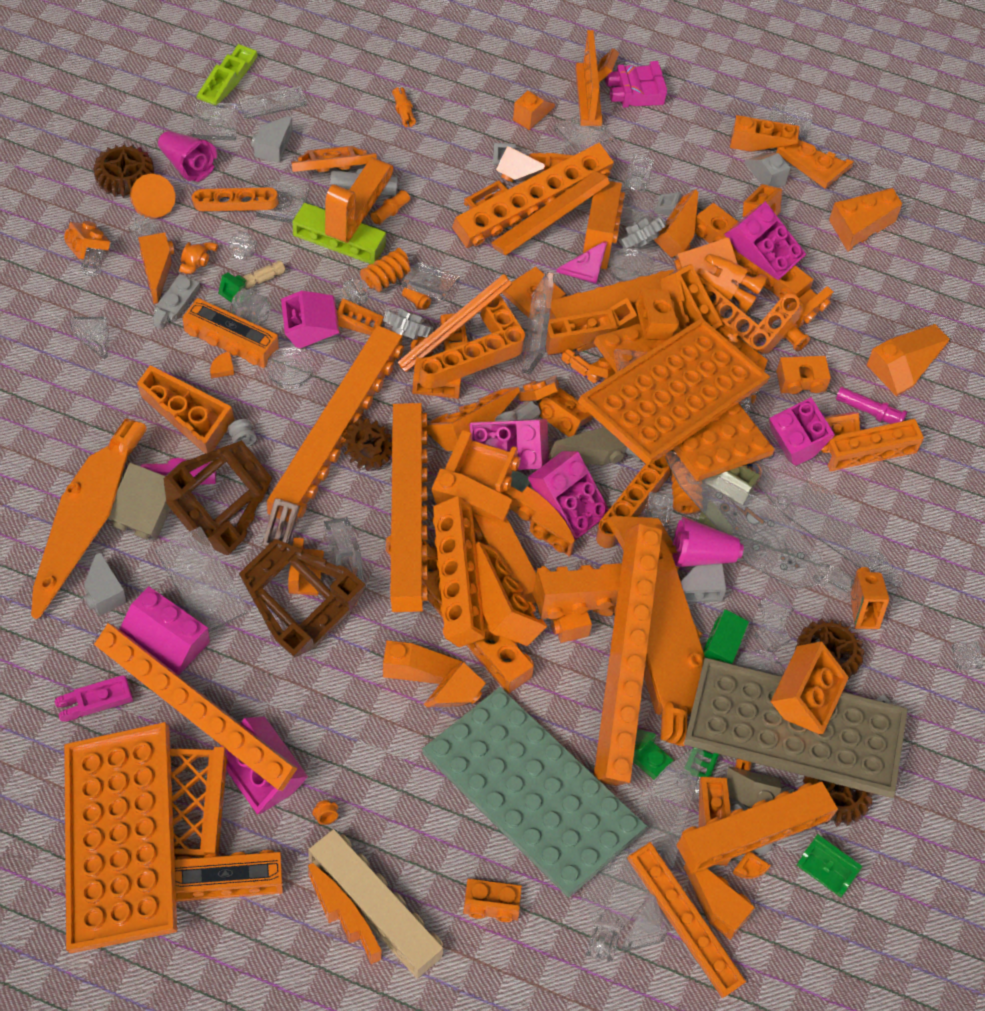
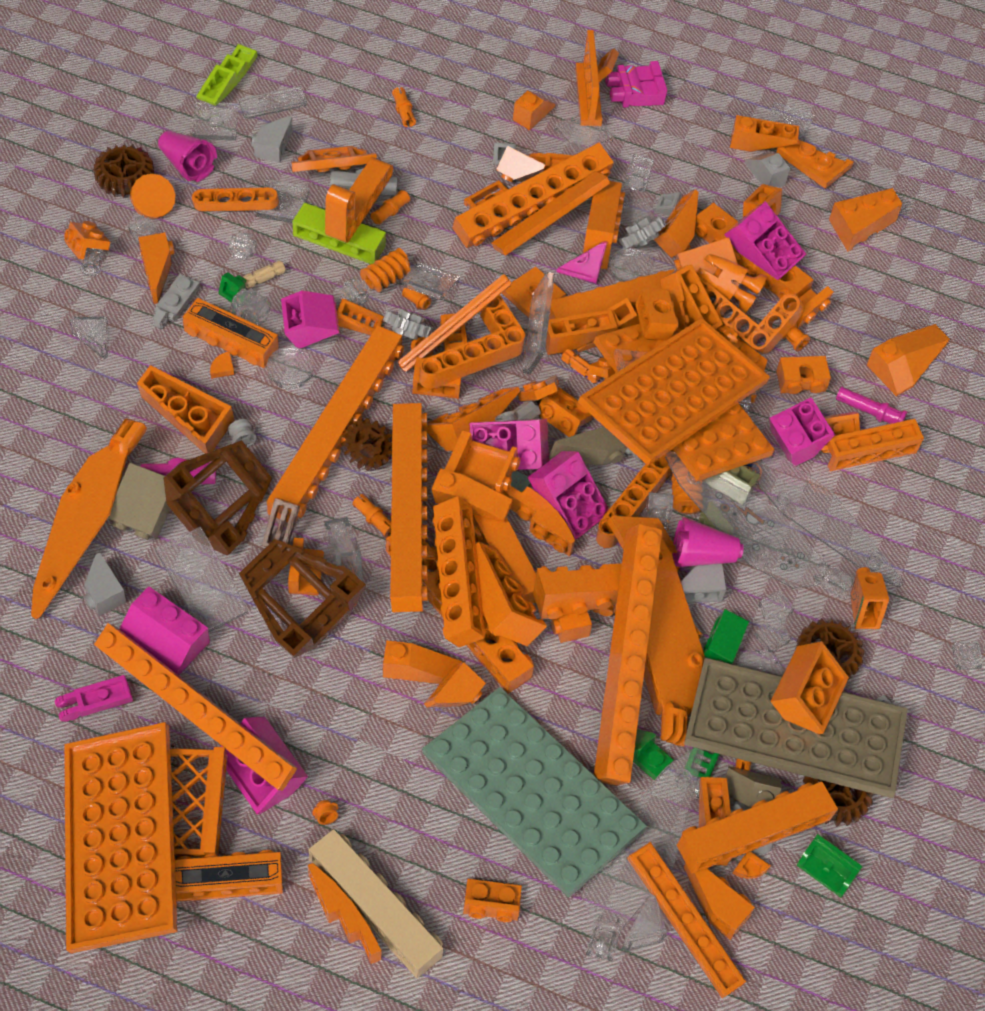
orange piece [179,242,218,274] -> none
none -> orange pin [352,494,391,537]

